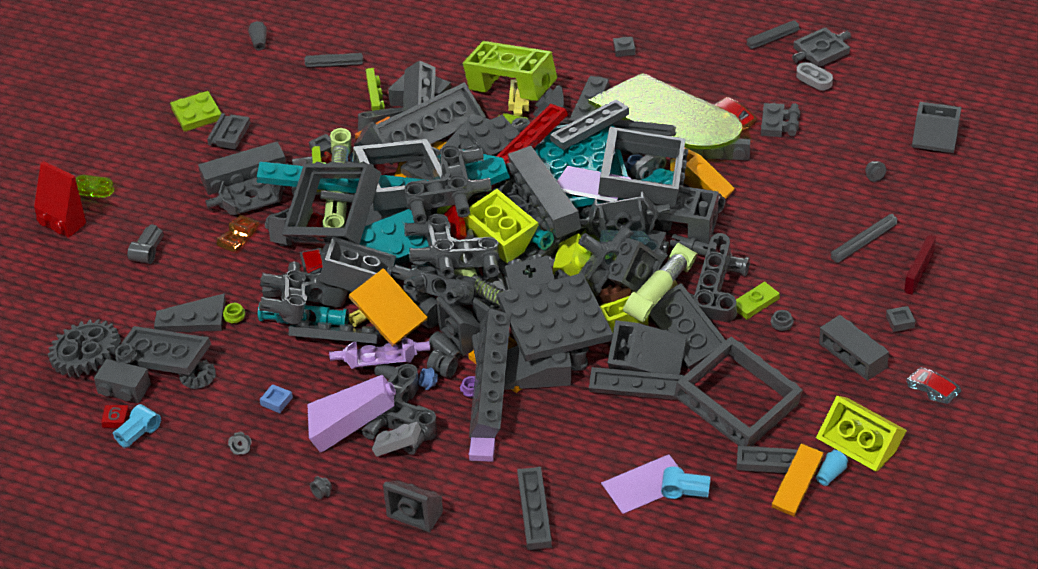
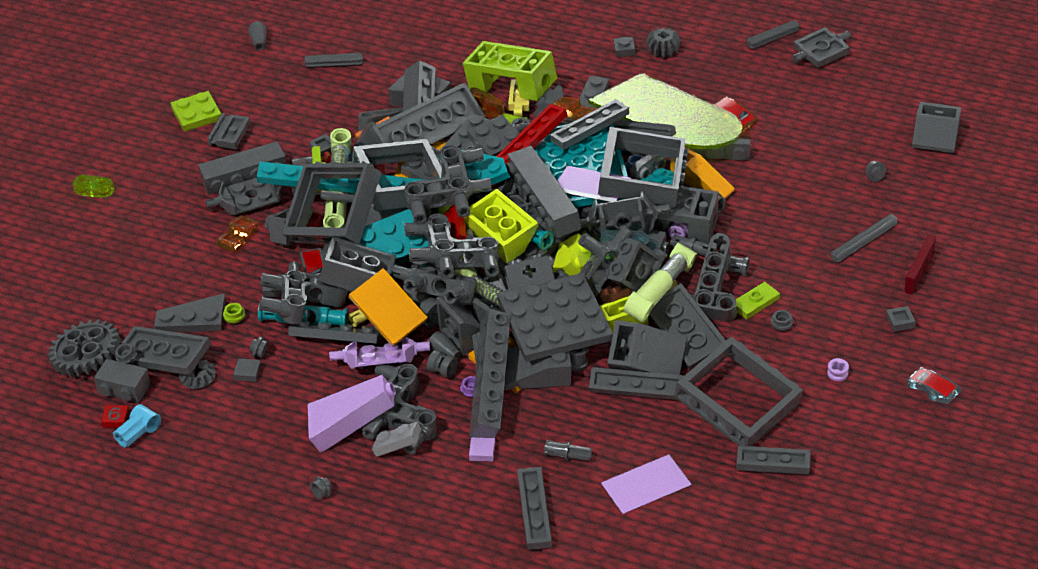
red slope [34,161,86,238] -> none
dark grey piece [128,224,164,264] -> none
dark grey plate [228,432,252,455] -> none
medium blue plate [260,384,293,413] -> none
lime plate [366,68,384,111] -> none
dark grey slope [383,481,443,532] -> none
medium blue plate [419,367,438,390] -> none
medium azure piece [661,466,710,499] -> none
dark grey plate [761,103,800,137] -> none
light orange tile [772,444,823,516] -> none
light grey plate [796,63,833,91] -> none
neon yellow slope [816,396,907,471] -> none
medium azure cone [816,450,848,486] -> none
dark grey brick [819,315,889,381] -> none
none -> dark grey tile [233,358,261,382]
none -> dark grey plate [249,336,268,358]
none -> clear orange slope [470,87,505,119]
none -> dark grey axle [544,440,593,461]
none -> clear orange slope [553,97,597,120]
none -> dark grey gear [647,27,680,59]
none -> lavender bush [668,222,688,240]
none -> lavender bush [827,358,849,381]

